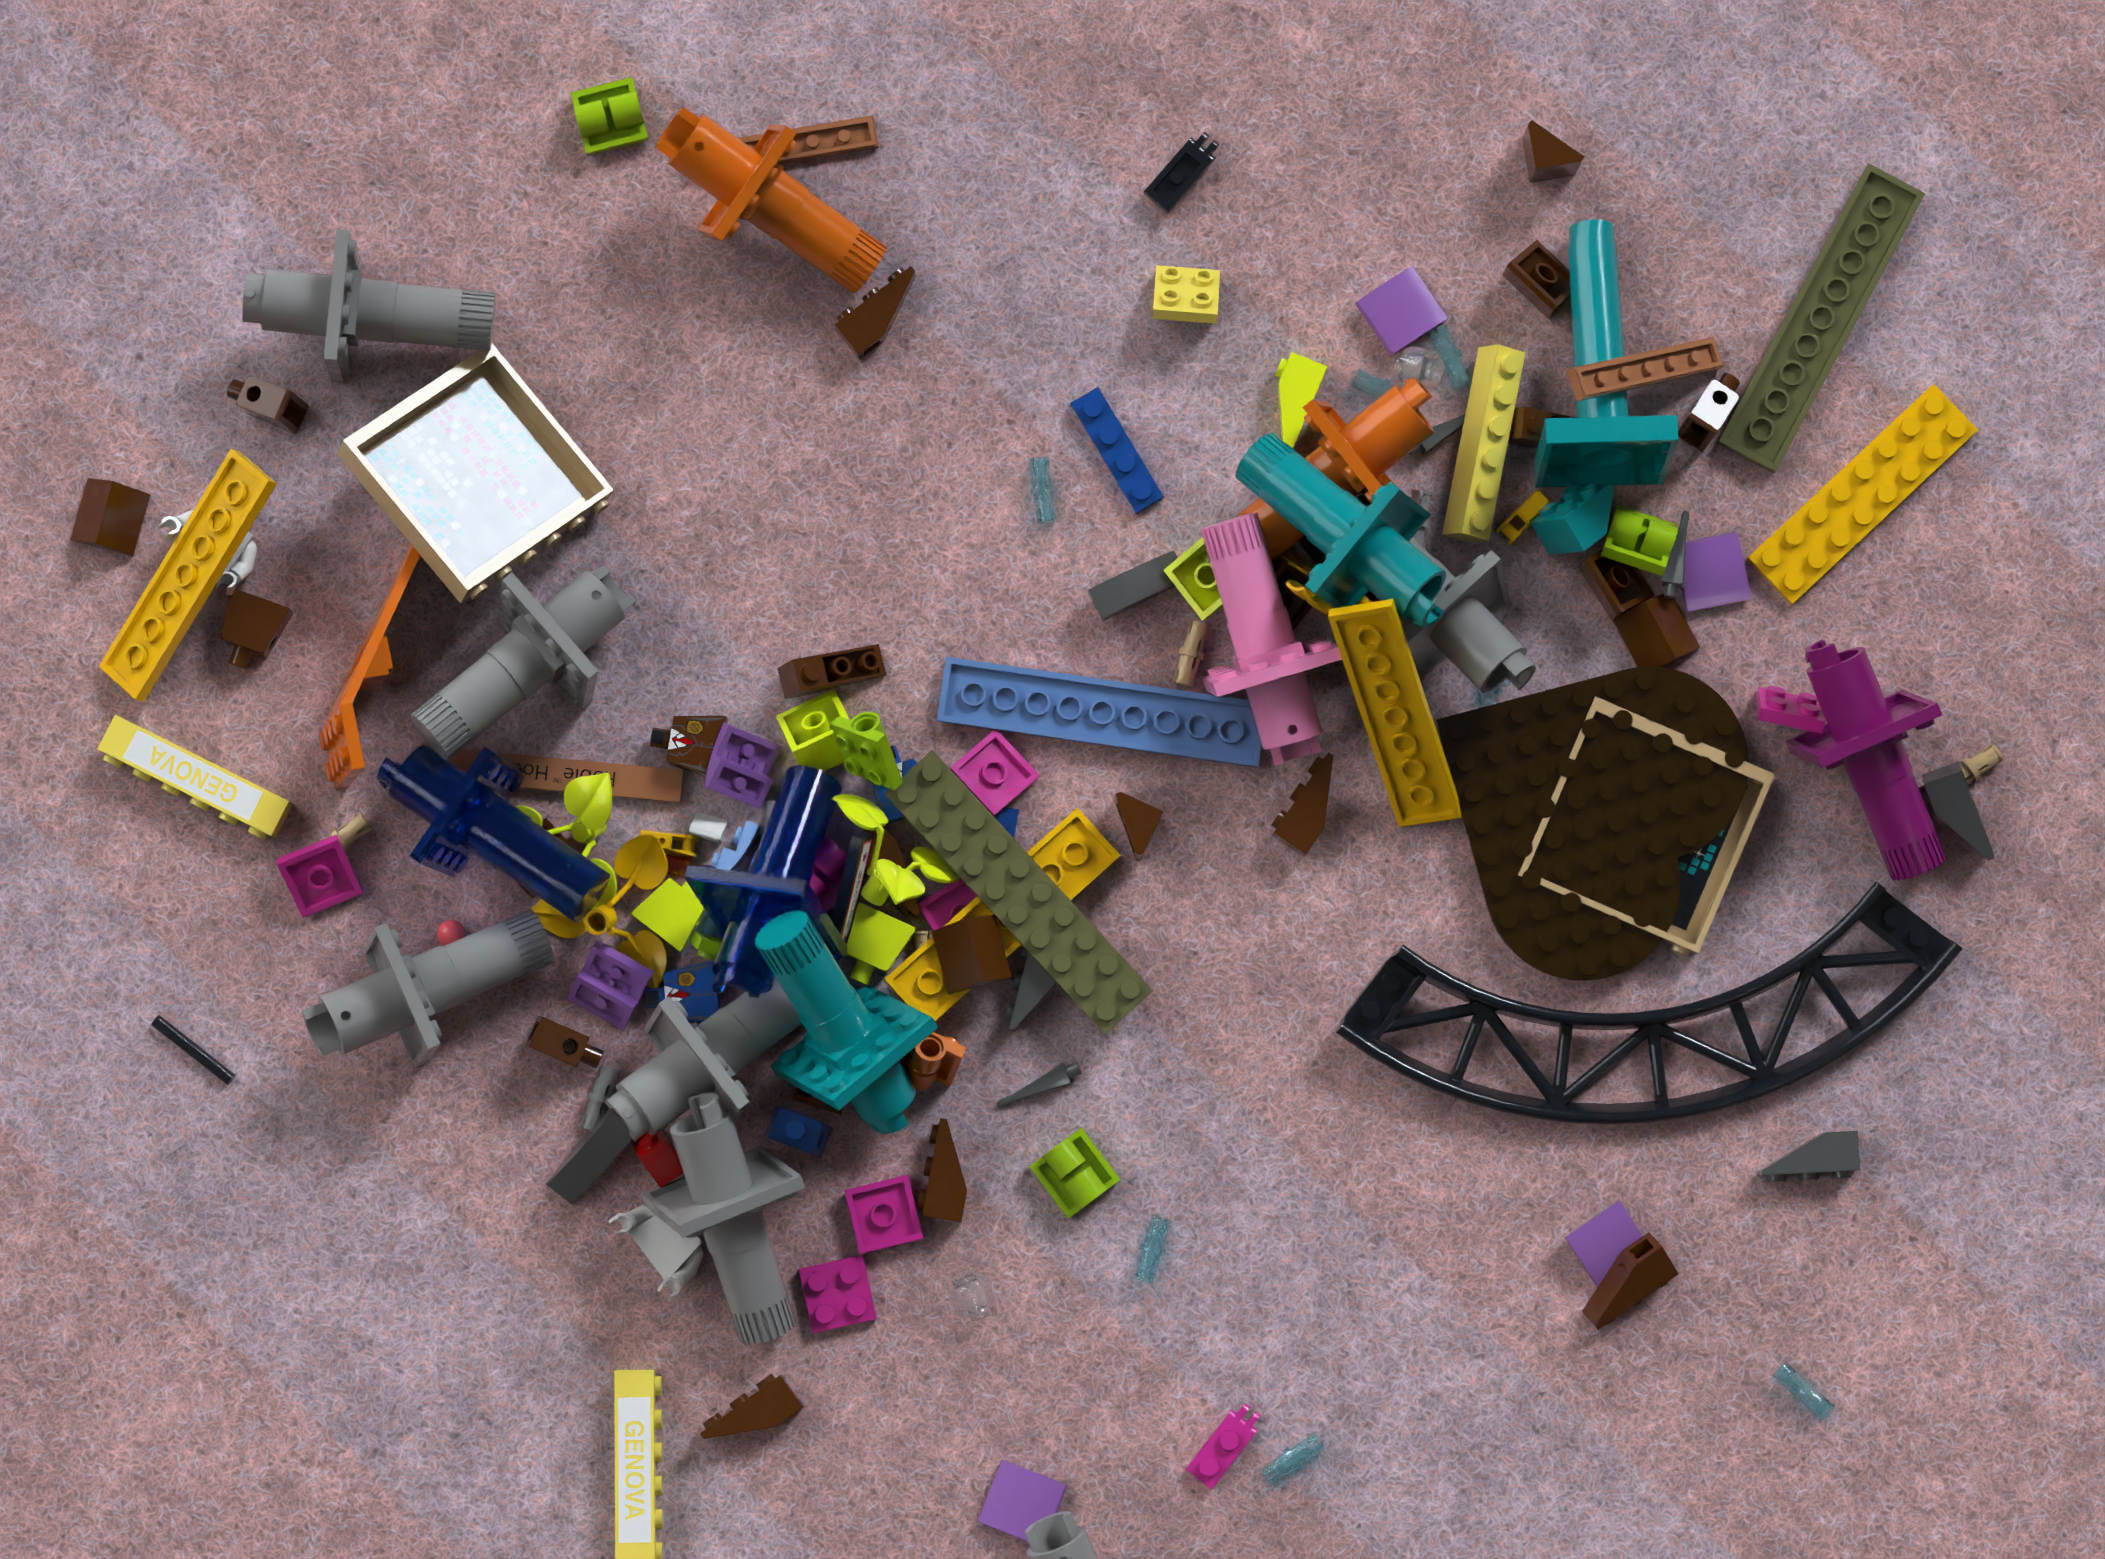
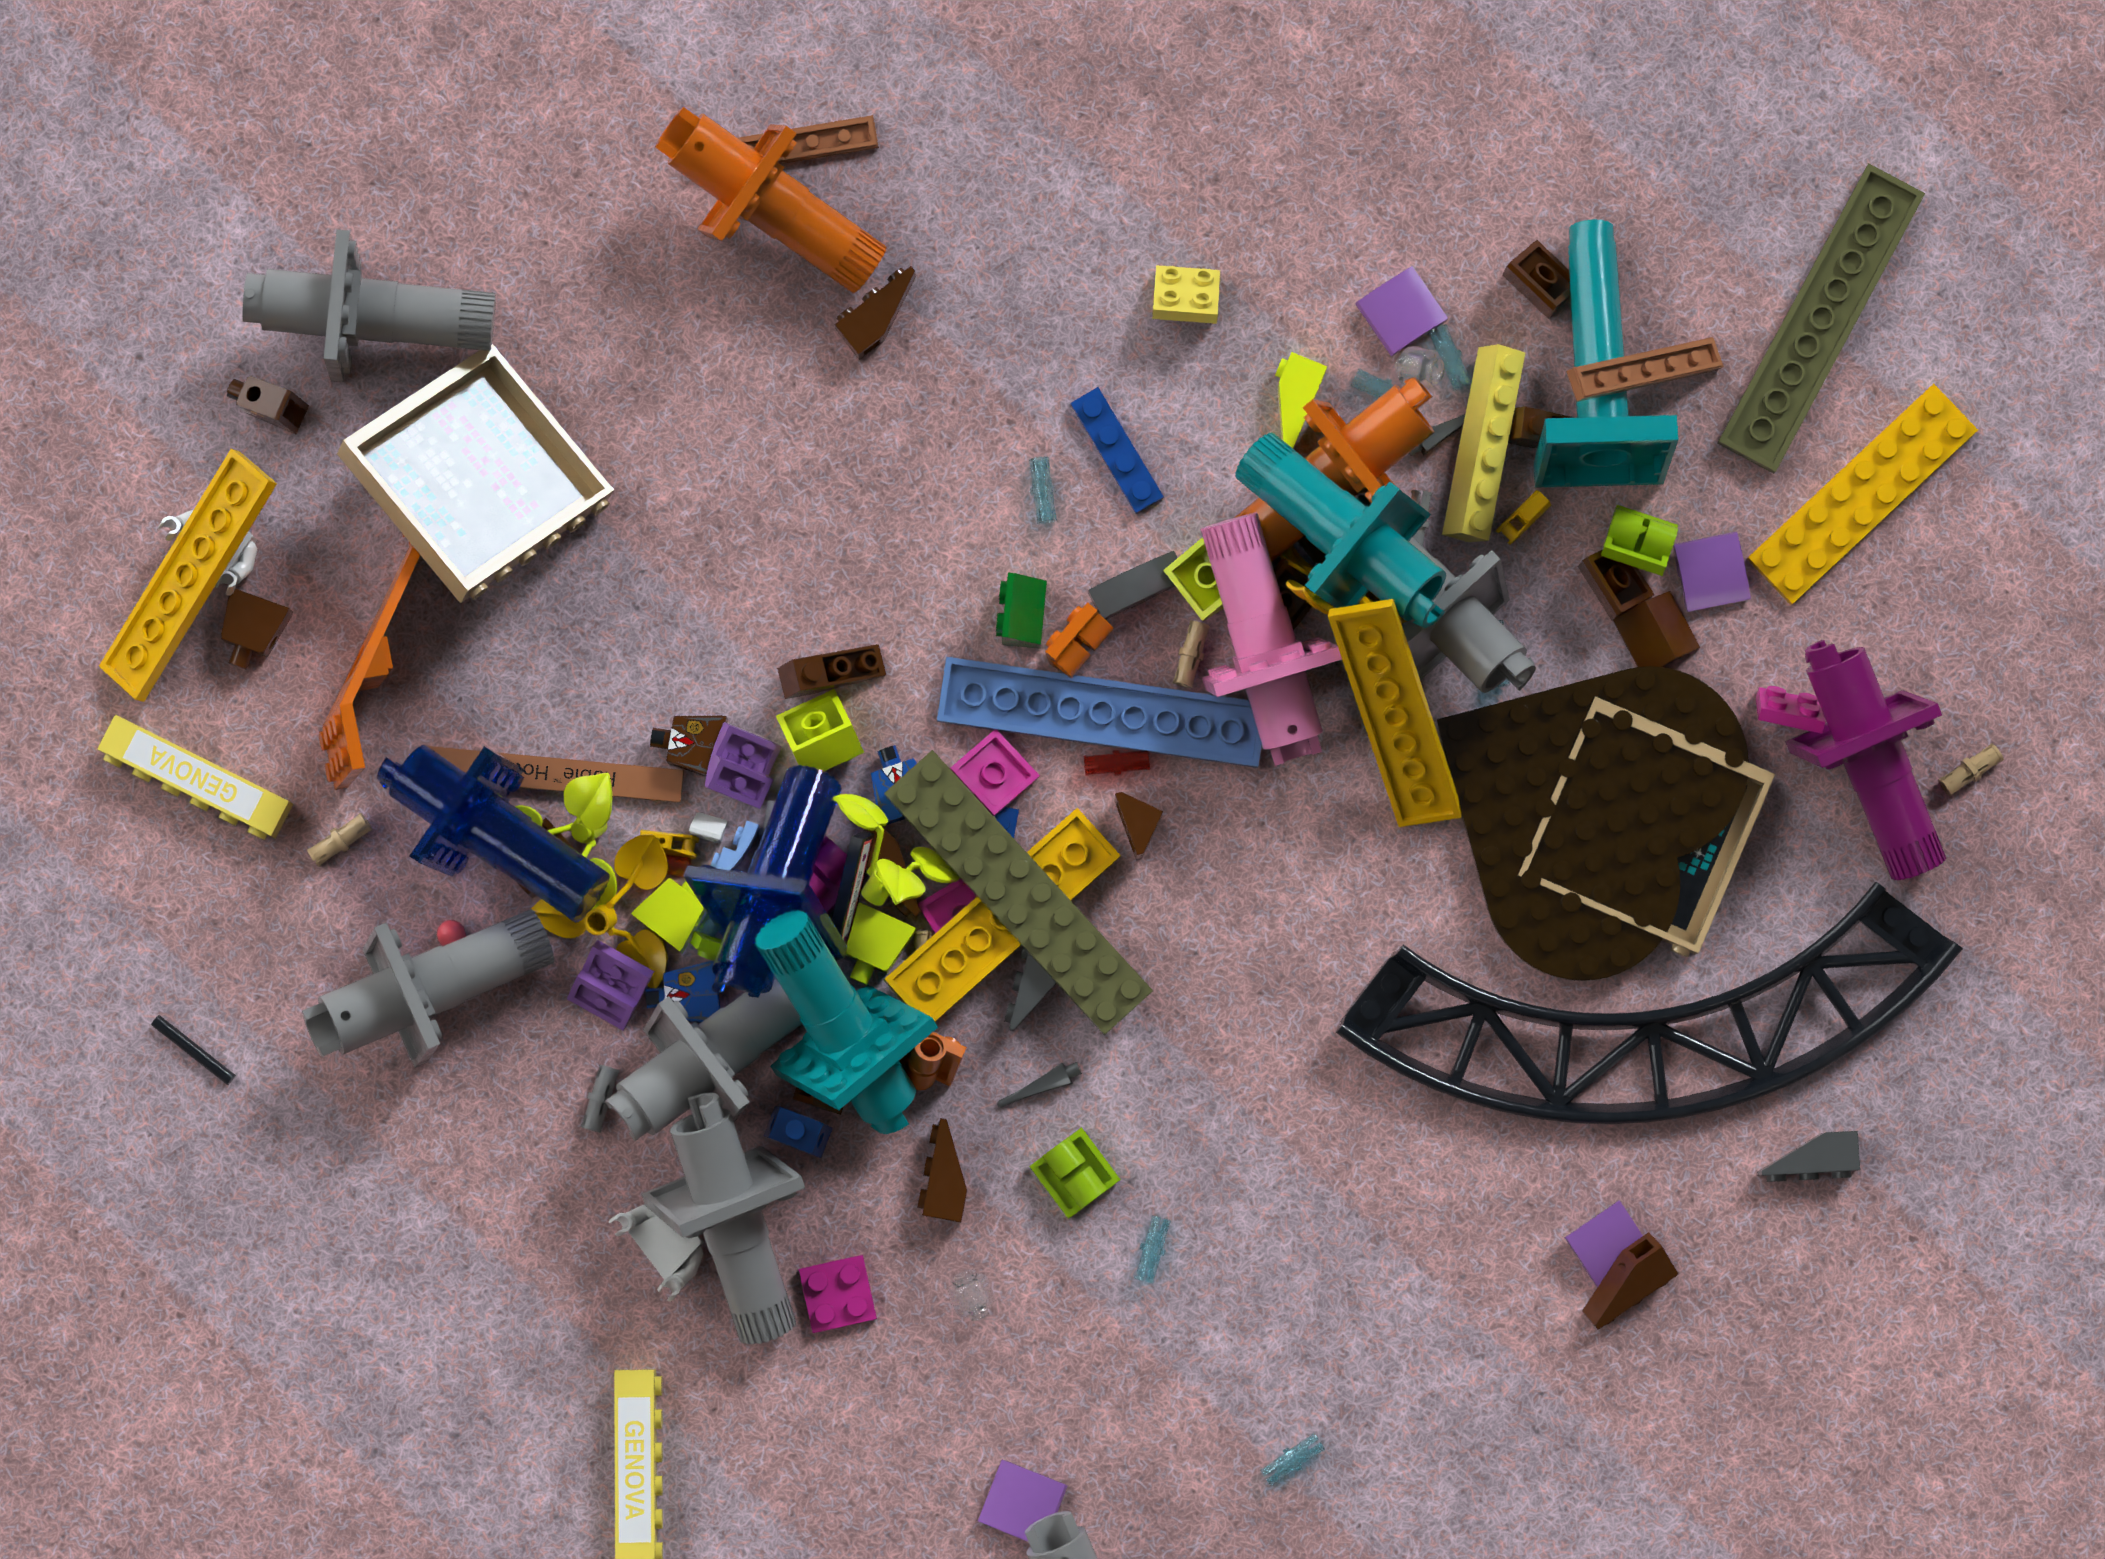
reddish brown slope [70,478,151,556] -> none
dark pink plate [276,834,363,918] -> none
light grey piece [410,565,636,761] -> none
reddish brown torso [525,1016,604,1068] -> none
dark grey slope [546,1109,632,1205] -> none
lime plate [570,77,649,156] -> none
red slope [630,1129,683,1188] -> none
reddish brown slope [700,1373,805,1439] -> none
lime plate [830,712,903,791] -> none
dark pink plate [844,1174,924,1254] -> none
reddish brown slope [931,915,1012,995] -> none
black hinge [1144,132,1219,214] -> none
dark pink hinge [1186,1403,1260,1490] -> none
reddish brown slope [1271,752,1333,857] -> none
reddish brown slope [1522,120,1585,183] -> none
teal slope [1530,482,1614,555] -> none
dark grey piece [1660,511,1689,599] -> none
reddish brown torso [1678,373,1740,452] -> none
clear light blue pin [1772,1361,1835,1421] -> none
dark grey slope [1919,762,1995,861] -> none
none -> green slope [996,572,1047,649]
none -> orange plate [1045,602,1114,678]
none -> clear red pin [1084,750,1150,776]

